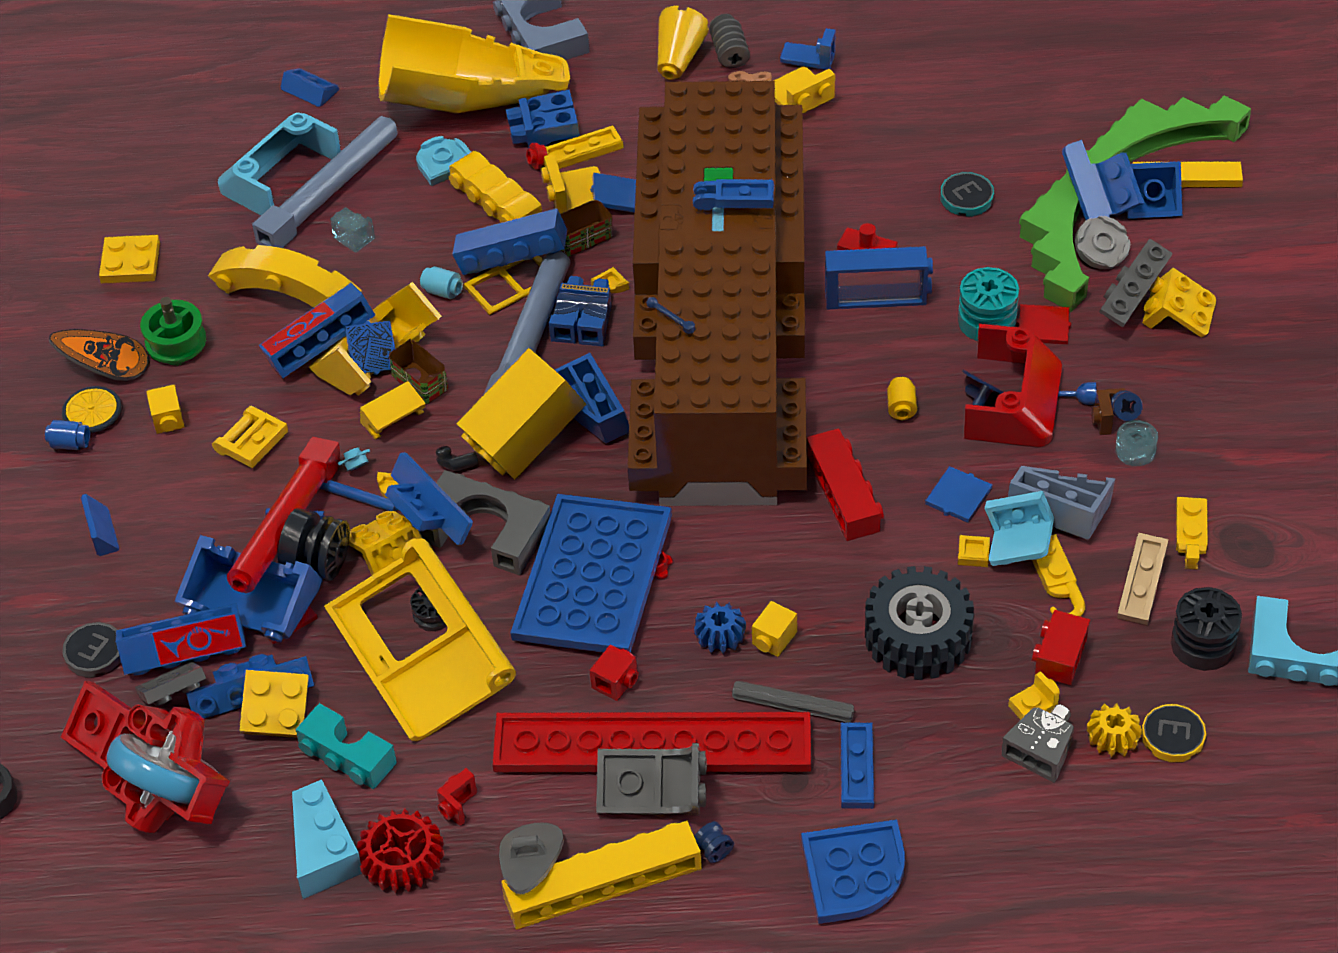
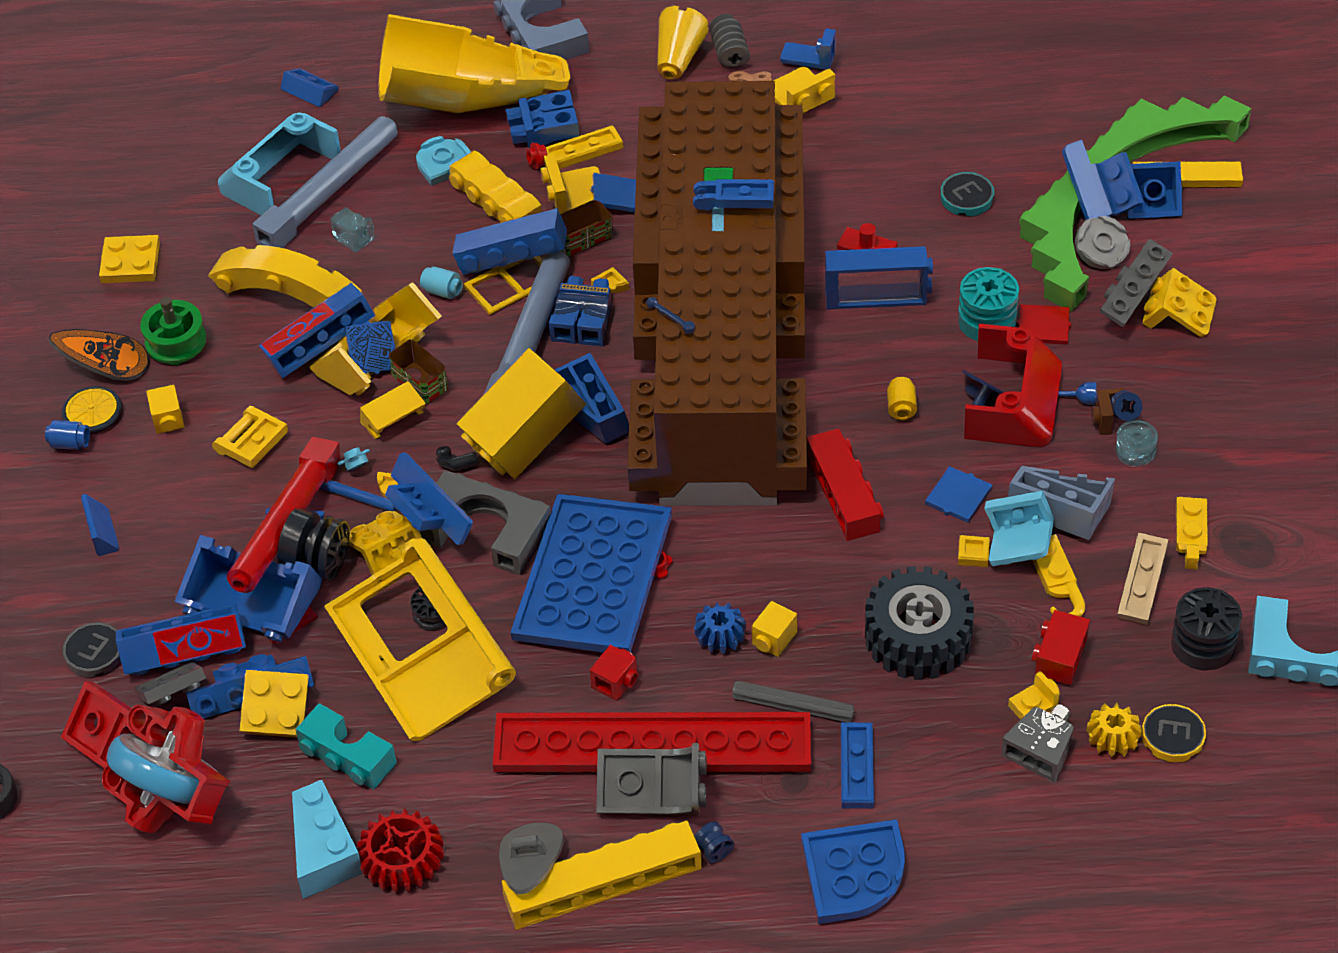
red bracket [437,768,477,826] -> none

